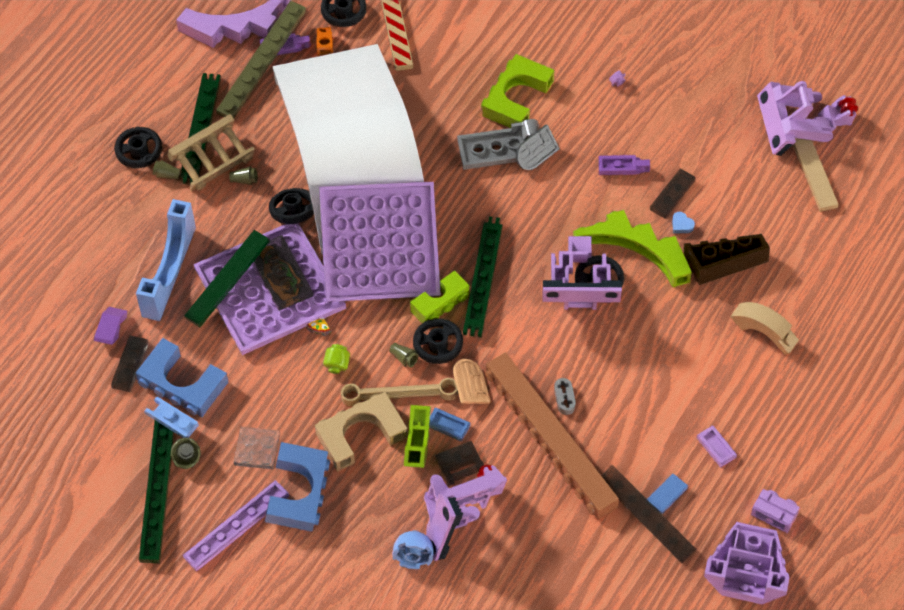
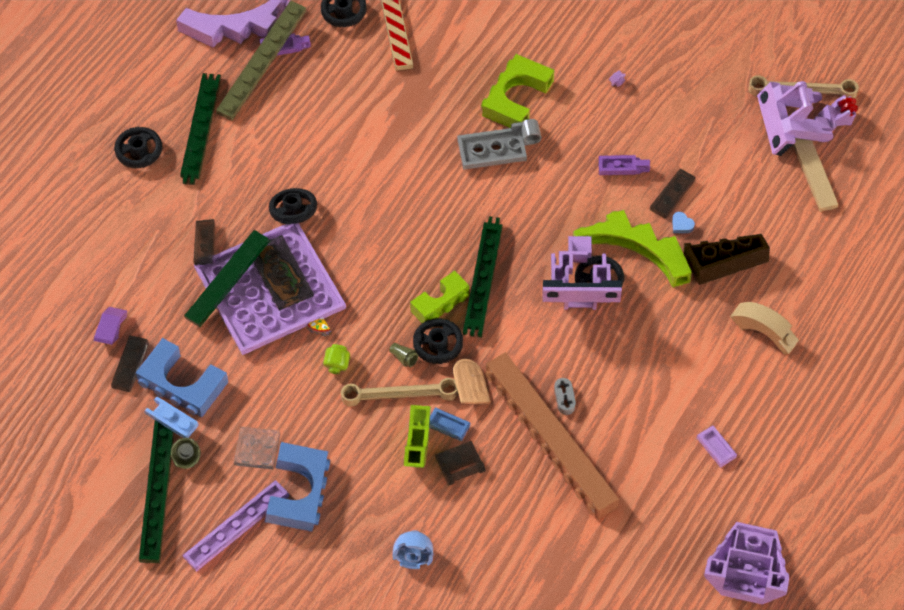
light blue arch [136,199,196,321] -> none
olive cone [153,160,181,180] -> none
tan fence [167,114,255,192] -> none
olive cone [229,166,258,185] -> none
white panel [272,44,424,255] -> none
tan arch [315,392,408,472] -> none
orange leg [317,27,333,57] -> none
lavender plate [319,182,441,302] -> none
lavender container [424,465,507,561] -> none
window [516,125,560,170] -> none
clear smoke tile [601,465,696,563] -> none
medium blue tile [646,474,688,515] -> none
lavender brick [751,489,800,533] -> none
none -> clear smoke tile [193,219,216,266]
none -> tan piece [748,75,859,98]

